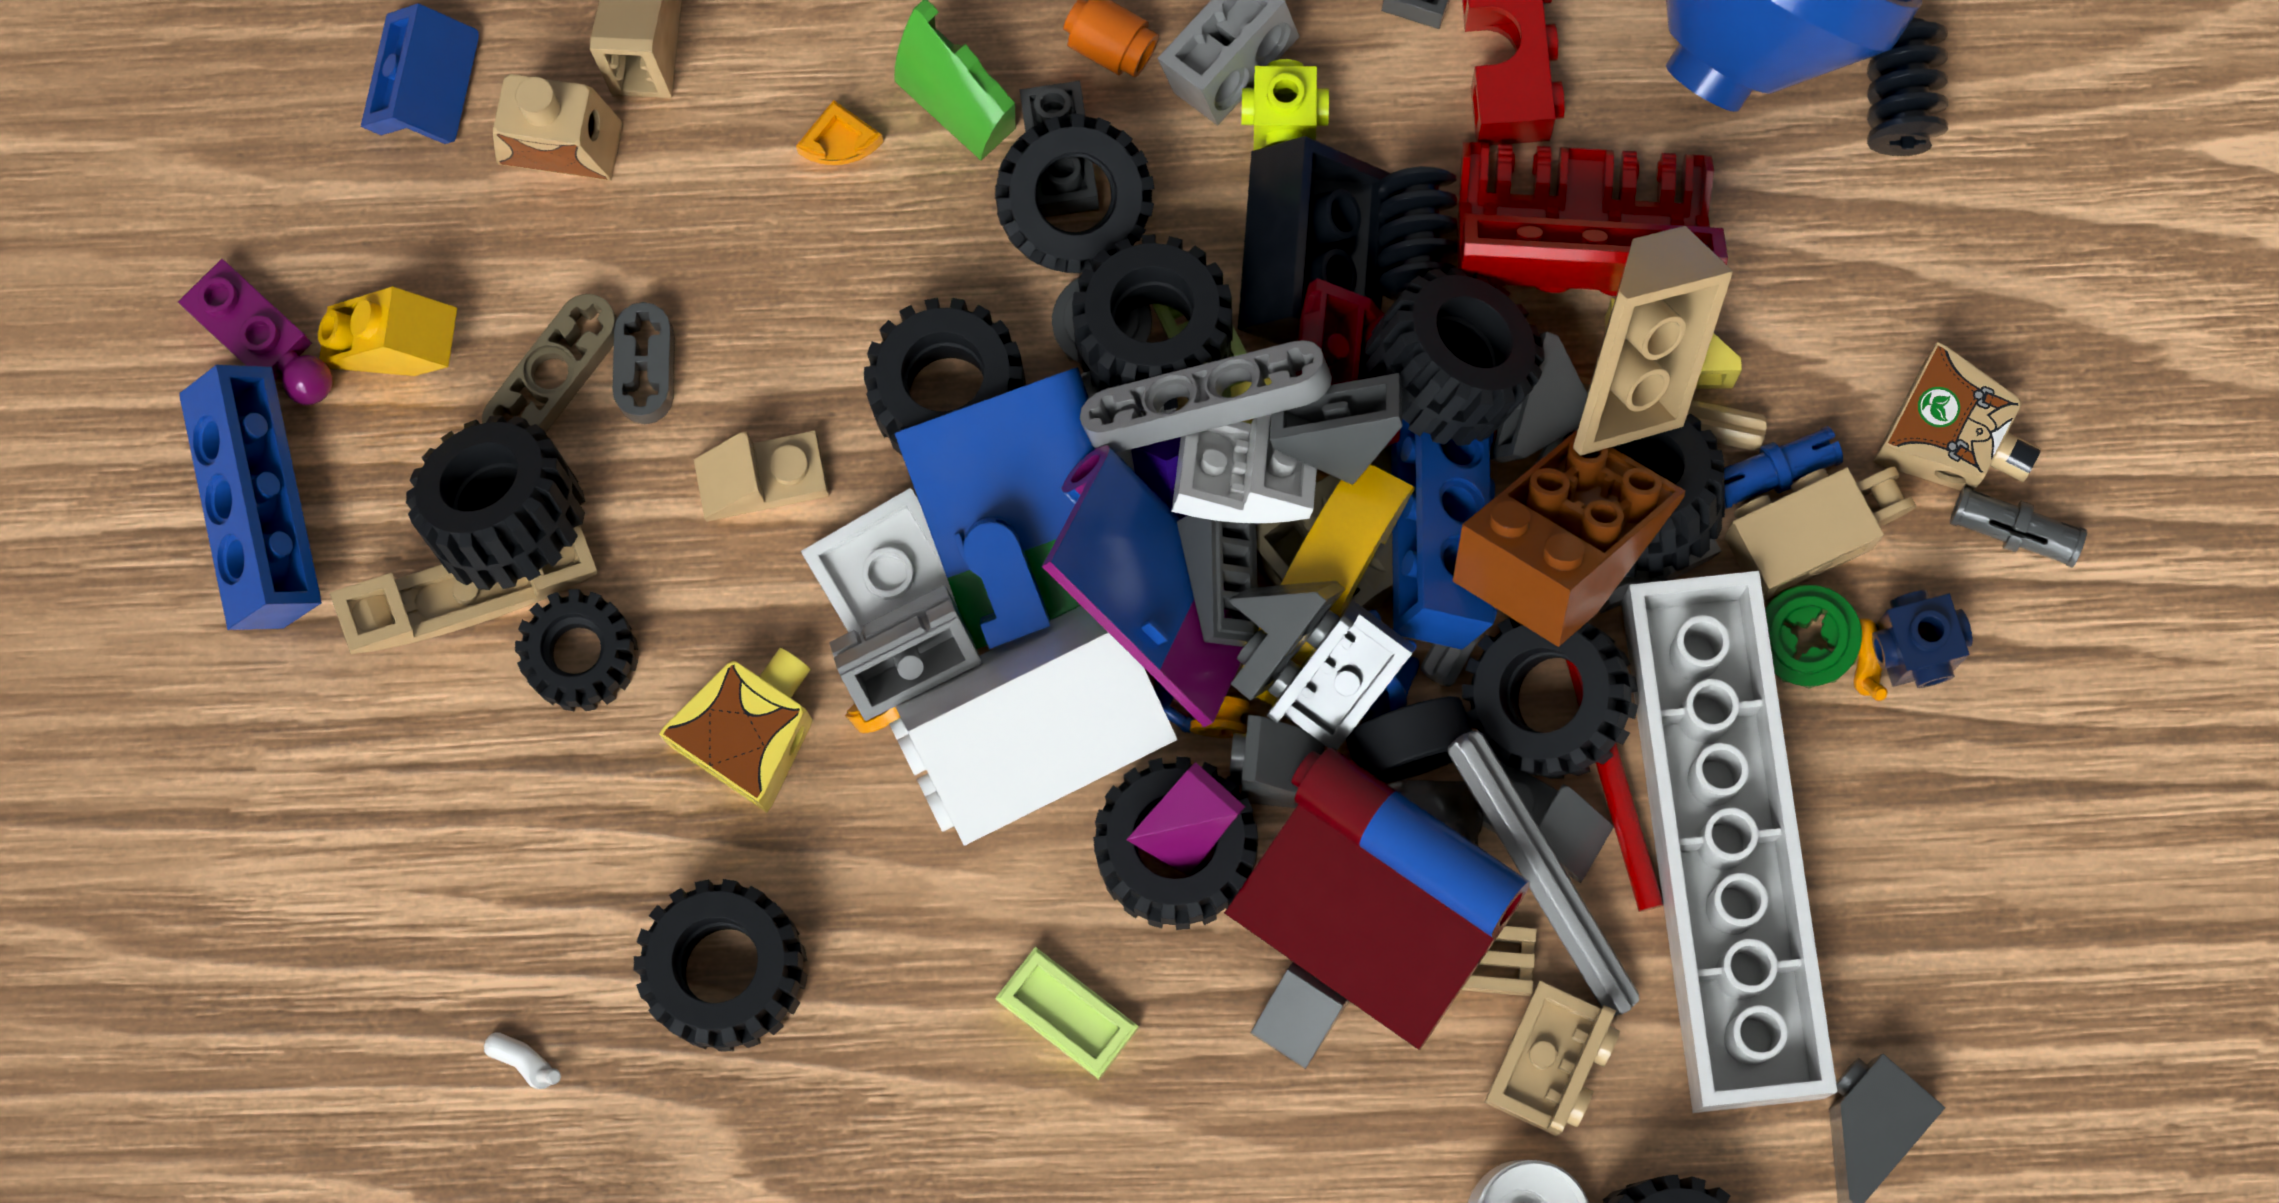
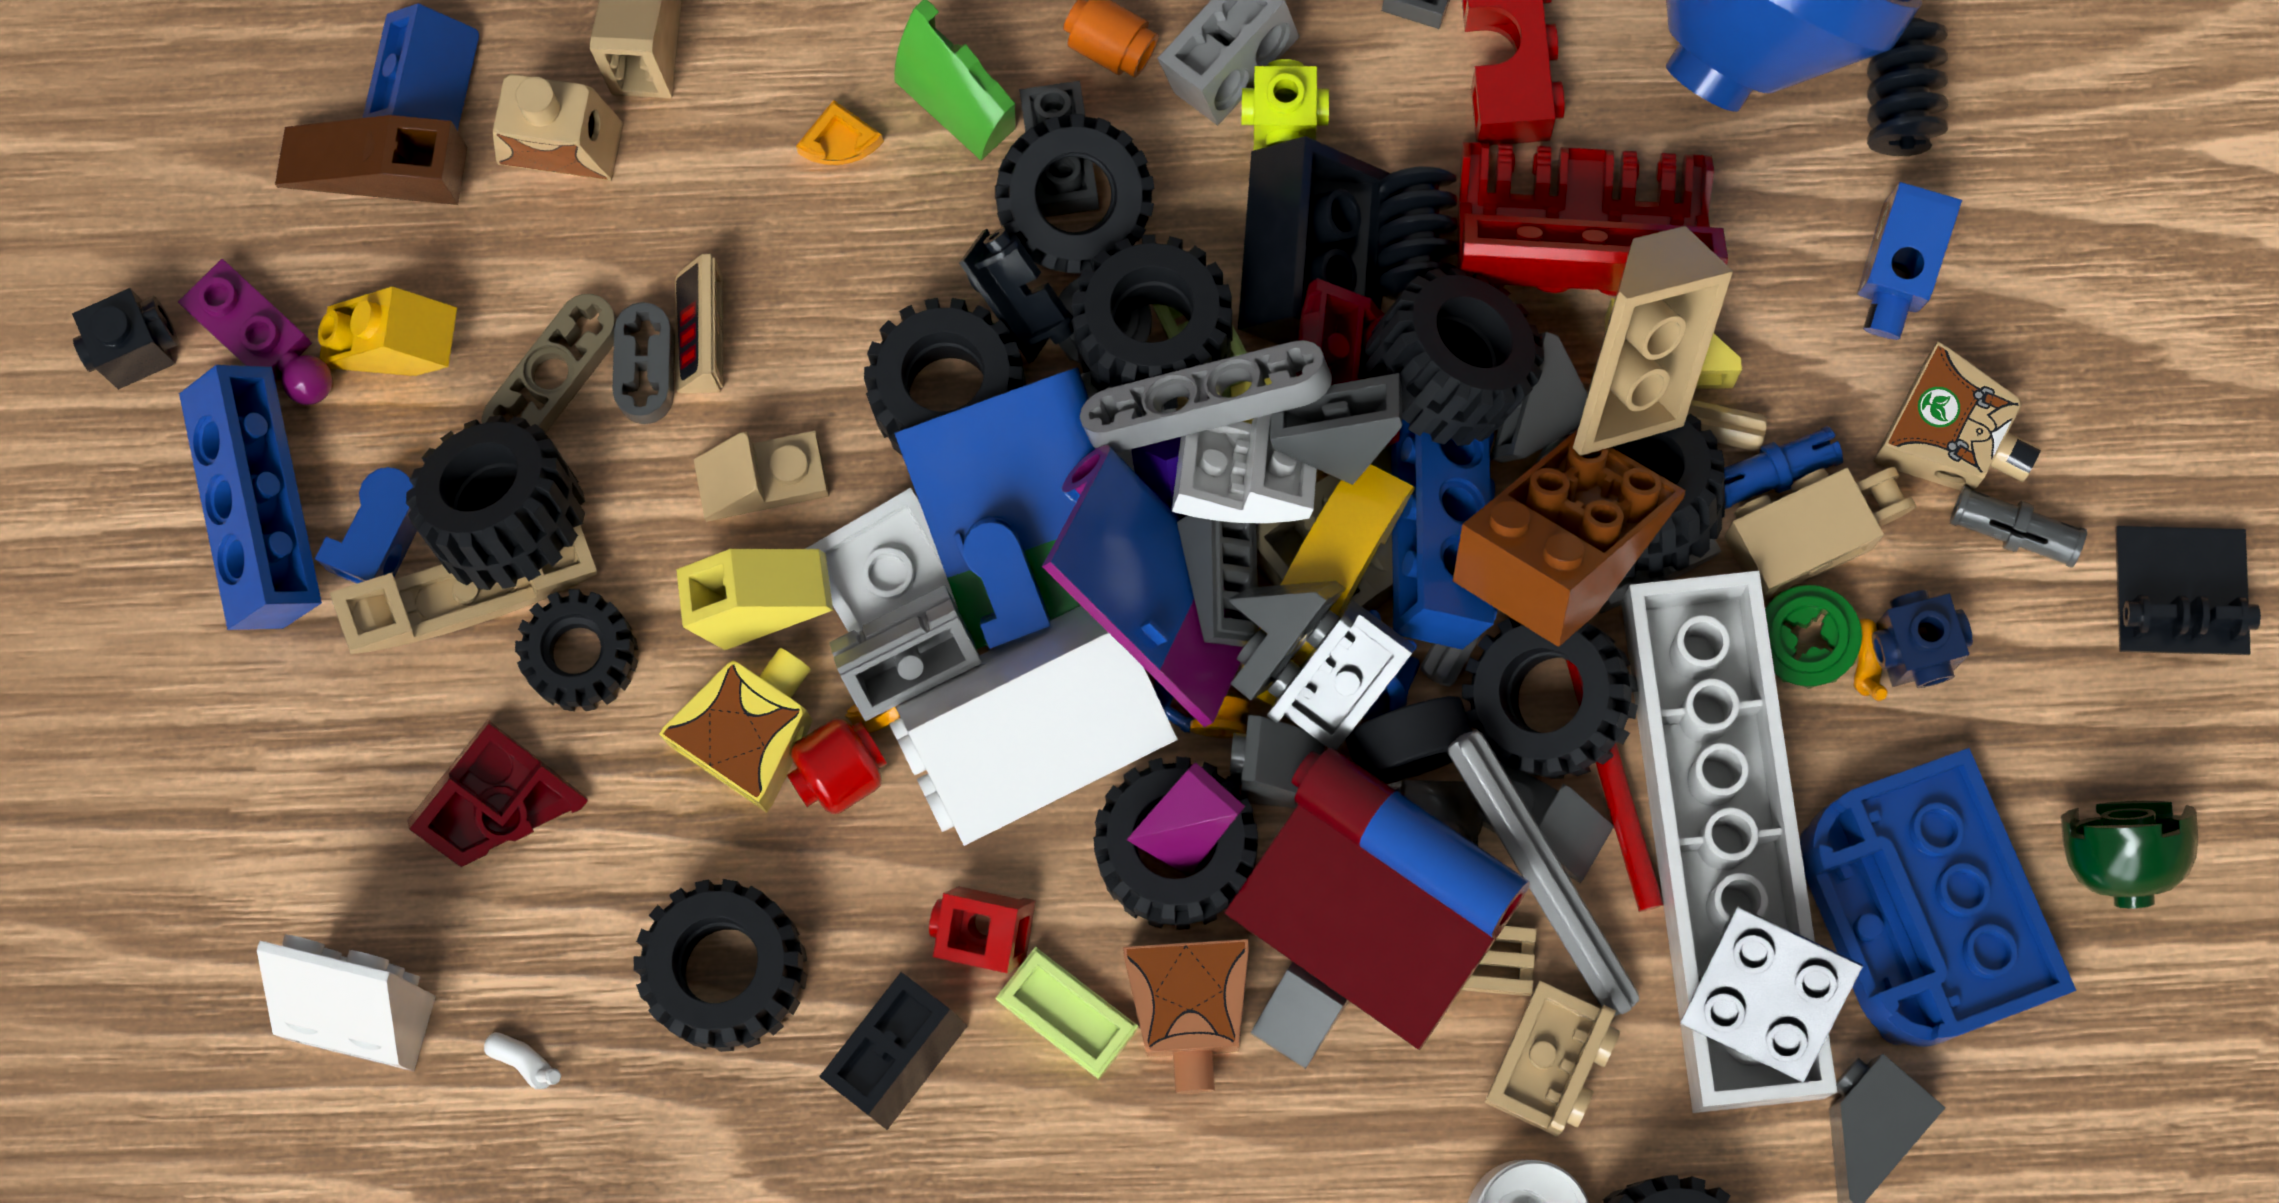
none -> black brick [72,288,179,390]
none -> white slope [257,934,436,1071]
none -> reddish brown slope [275,115,468,205]
none -> blue leg [315,467,417,584]
none -> dark red slope [407,719,588,867]
none -> tan slope [675,254,723,393]
none -> light yellow slope [676,549,833,650]
none -> red head [787,718,887,814]
none -> black hinge [819,972,968,1130]
none -> red brick [929,886,1036,973]
none -> black hinge [959,228,1074,363]
none -> torso [1123,939,1249,1094]
none -> hinge [1680,906,1863,1083]
none -> blue plate [1800,748,2077,1047]
none -> blue torso [1857,182,1962,340]
none -> dark green cylinder [2061,800,2198,909]
none -> black hinge [2115,526,2261,655]

